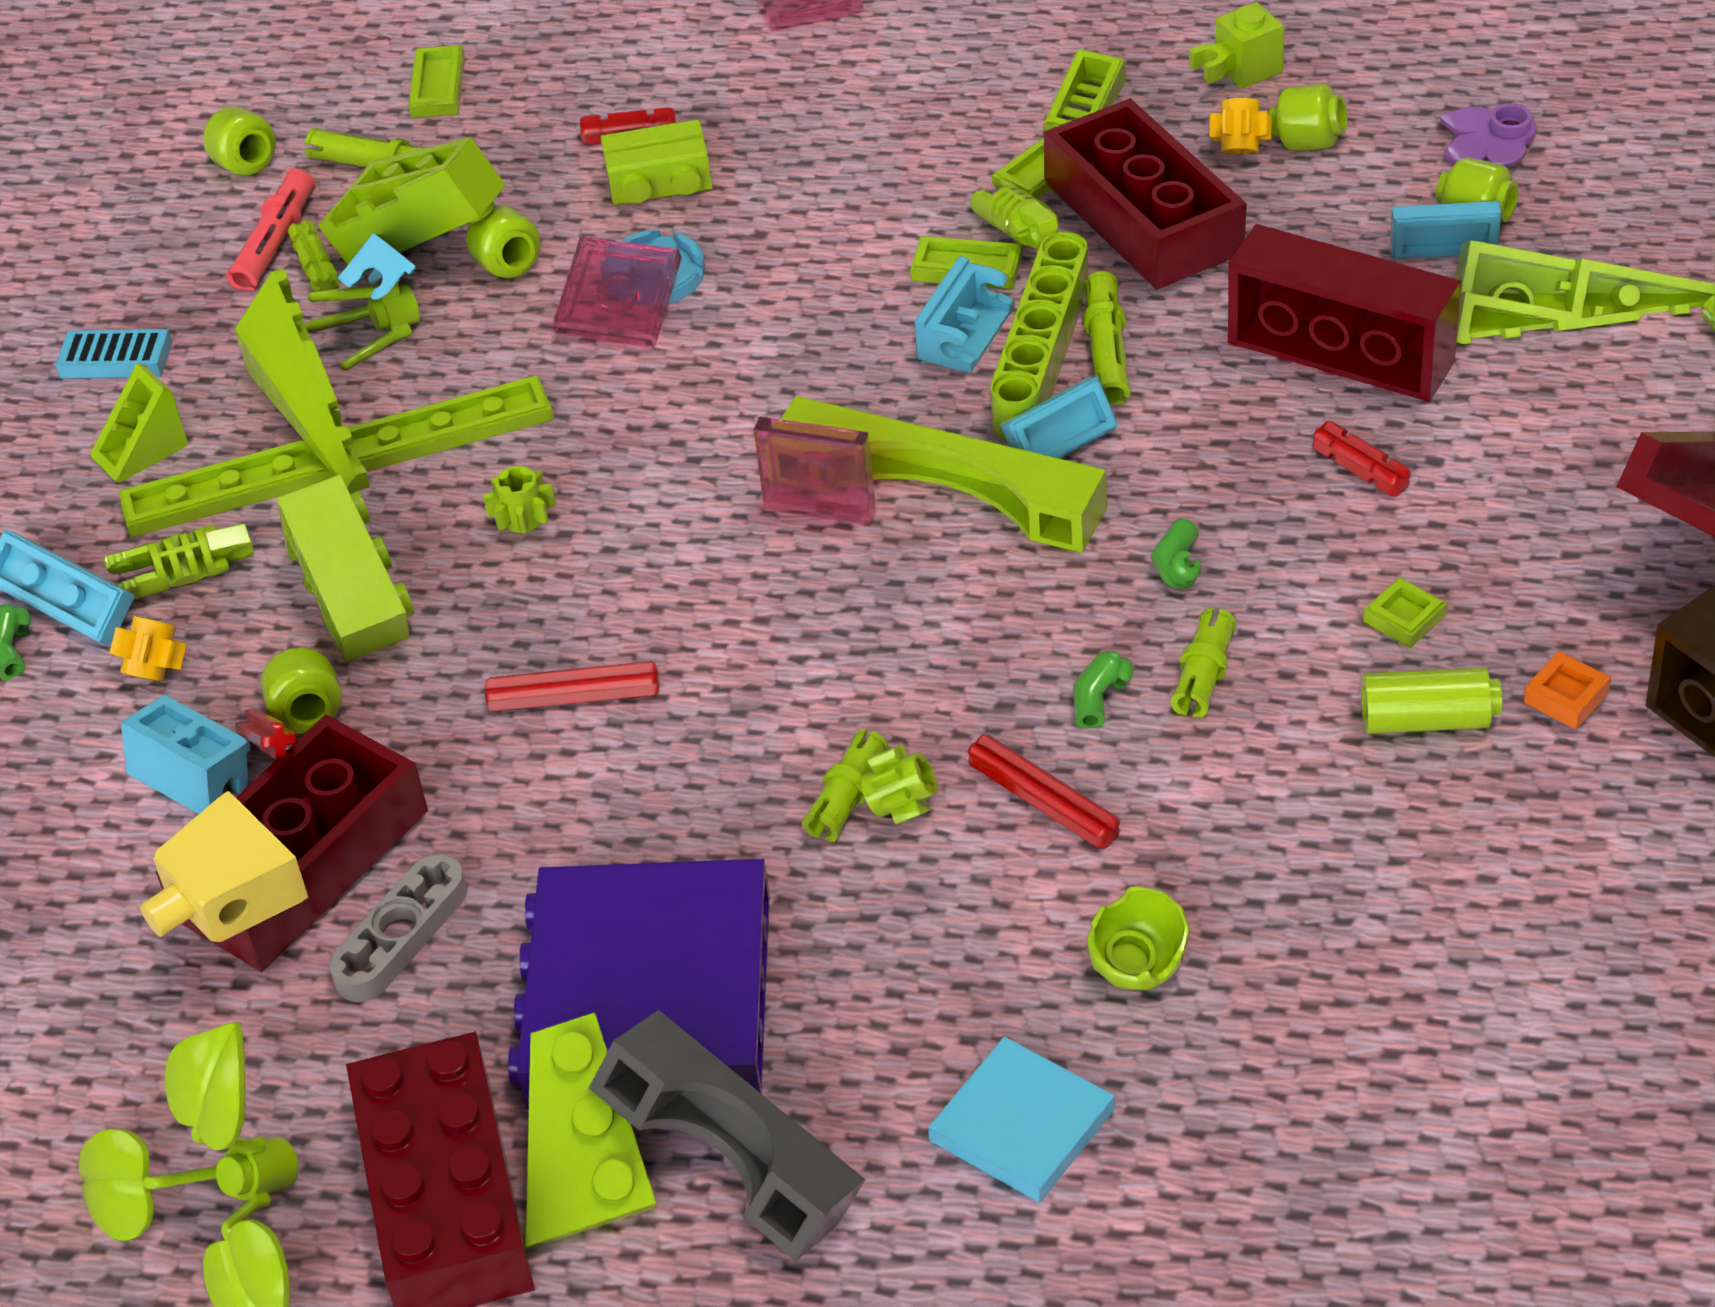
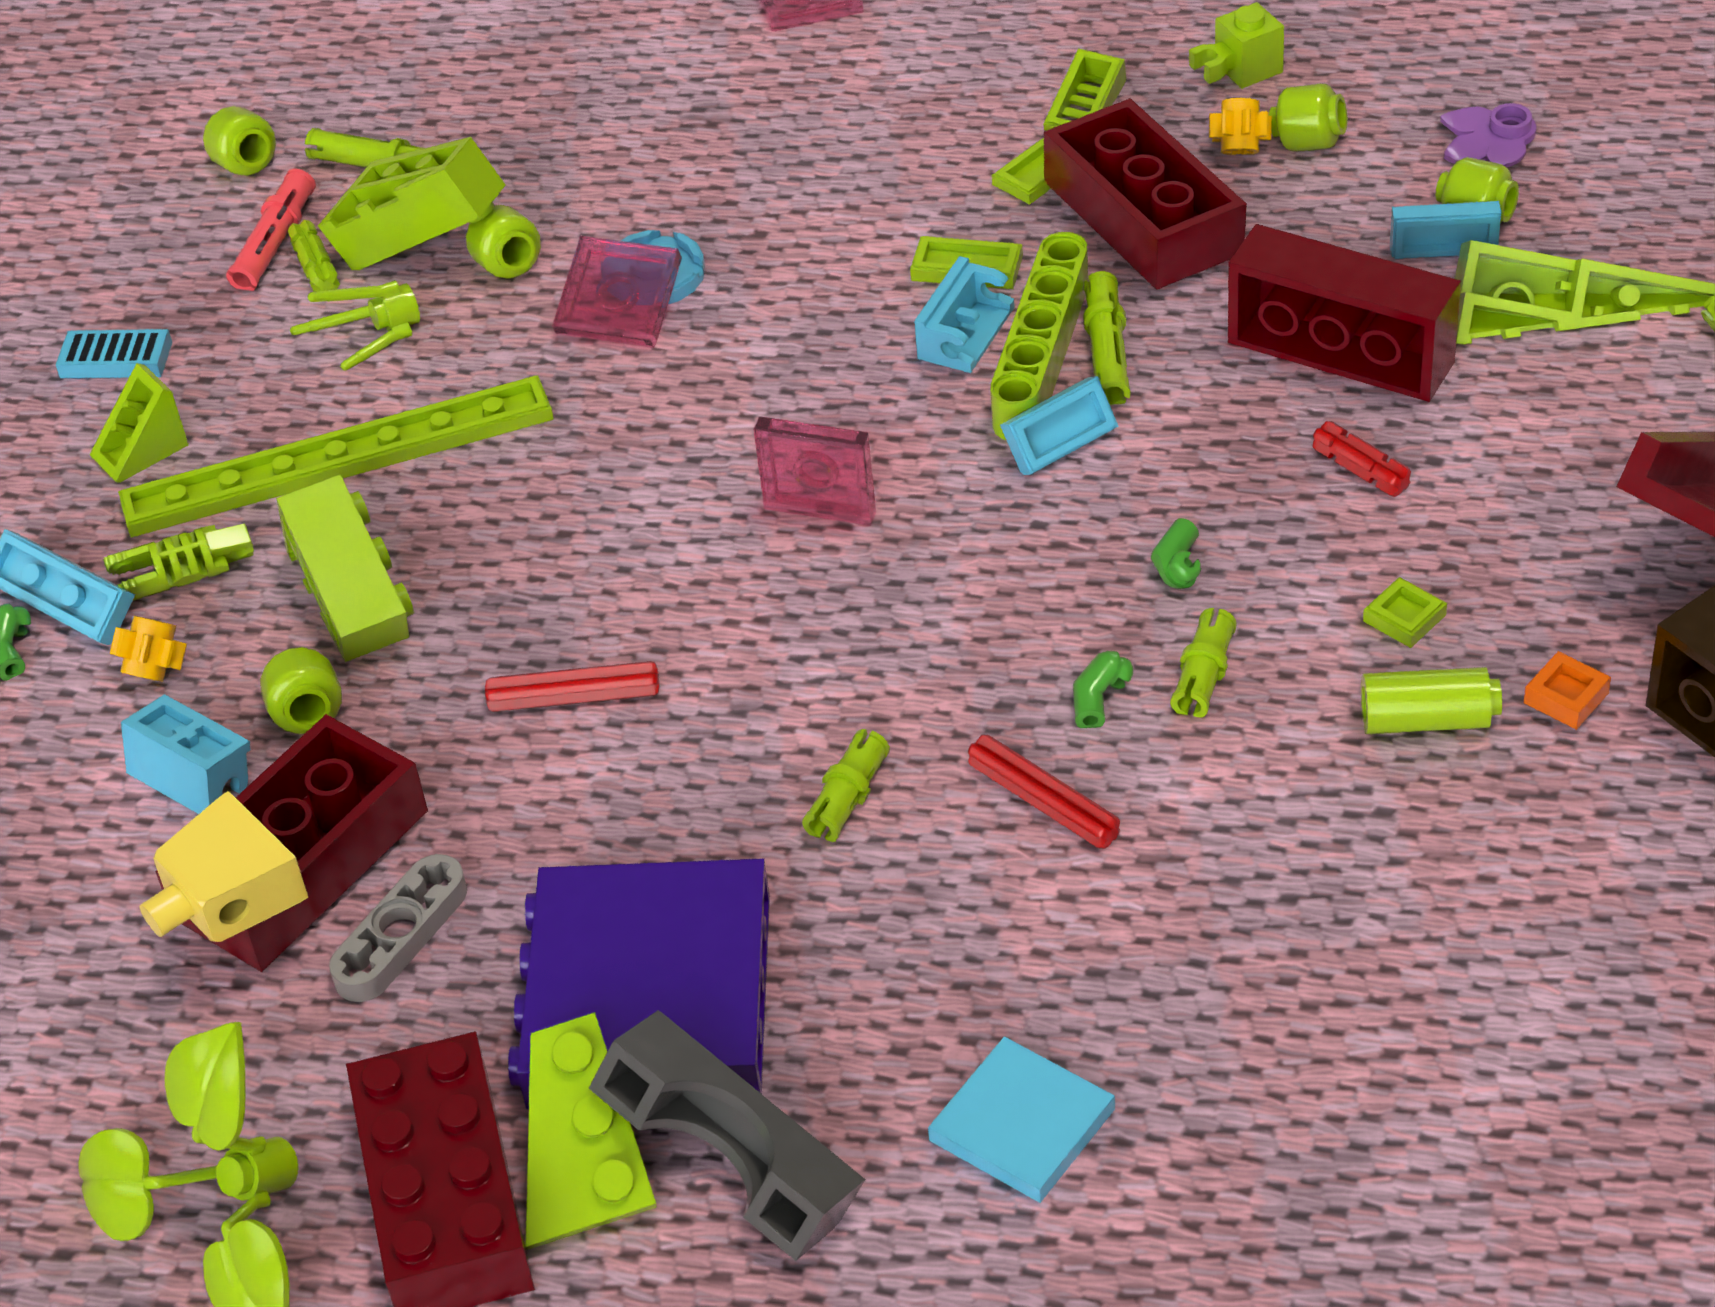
lime wedge [235,268,370,493] -> none
red axle [235,709,297,758] -> none
medium azure hinge [337,233,417,300] -> none
lime tile [408,45,465,118] -> none
lime gear [483,466,556,534] -> none
red axle [580,107,676,145] -> none
lime brick [601,119,712,206] -> none
lime arch [768,396,1107,553] -> none
lime gear [861,744,937,825] -> none
lime hinge [969,180,1059,250] -> none
lime hair [1087,886,1190,990] -> none

